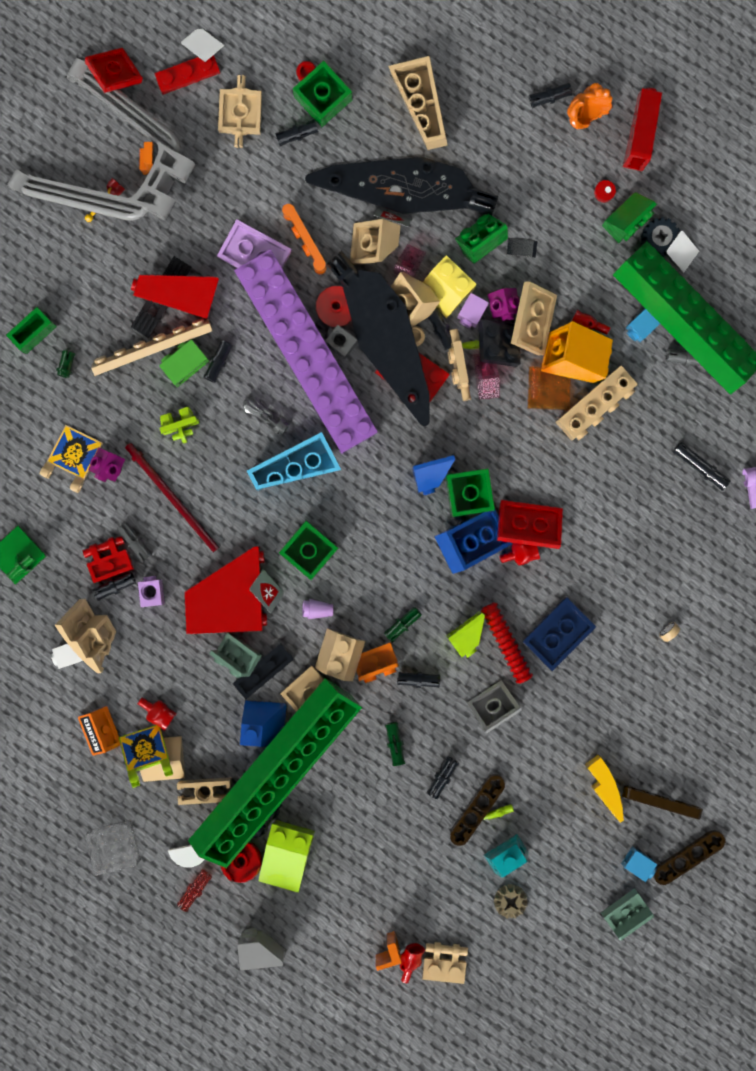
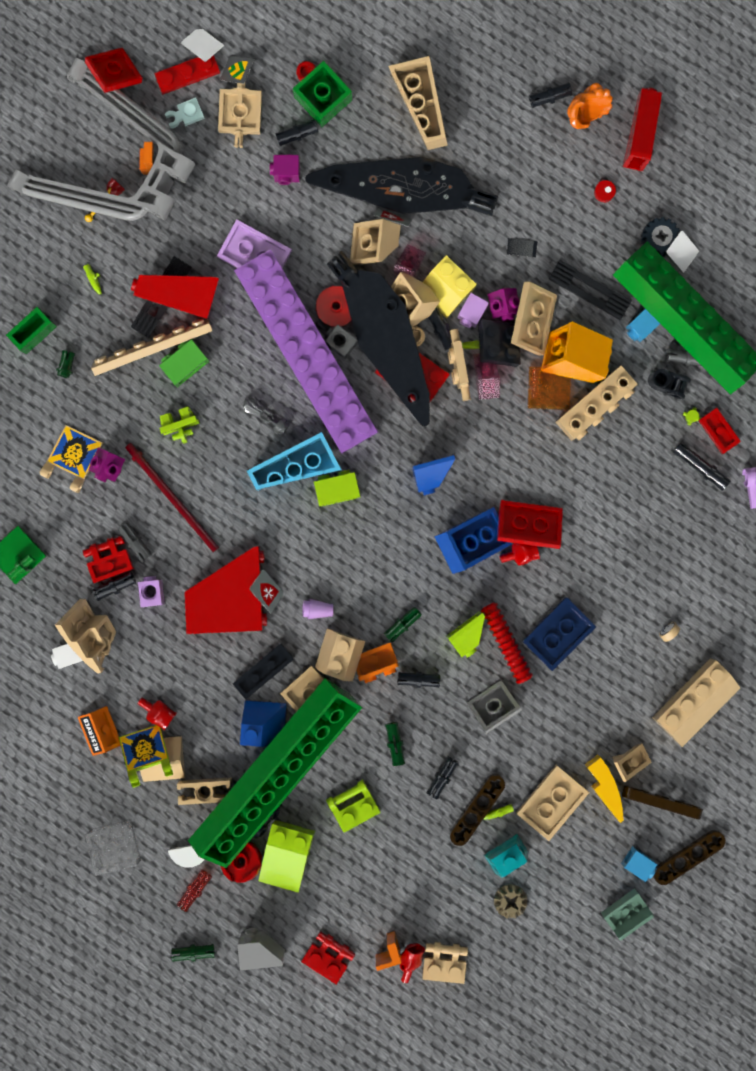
black pin [203,340,233,383] -> none
sand green bracket [209,632,262,678] -> none
green brick [279,521,339,580] -> none
orange plate [282,204,326,275] -> none
green slope [445,469,495,518] -> none
green slope [455,214,508,264] -> none
red piece [571,309,611,335] -> none
green slope [602,192,657,243] -> none
none -> lime helmet [83,264,102,295]
none -> light aqua plate [165,97,205,128]
none -> dark green pin [171,944,215,962]
none -> dark grey sticker [220,56,254,84]
none -> magenta brick [270,155,300,185]
none -> red plate [301,931,355,985]
none -> lime brick [314,470,360,507]
none -> lime plate [326,779,381,833]
none -> tan plate [516,765,589,841]
none -> black container [549,260,632,320]
none -> tan slope [613,744,652,782]
none -> black piece [648,369,691,400]
none -> tan slope [652,659,740,747]
none -> lime piece [683,407,701,425]
none -> red plate [698,408,741,454]

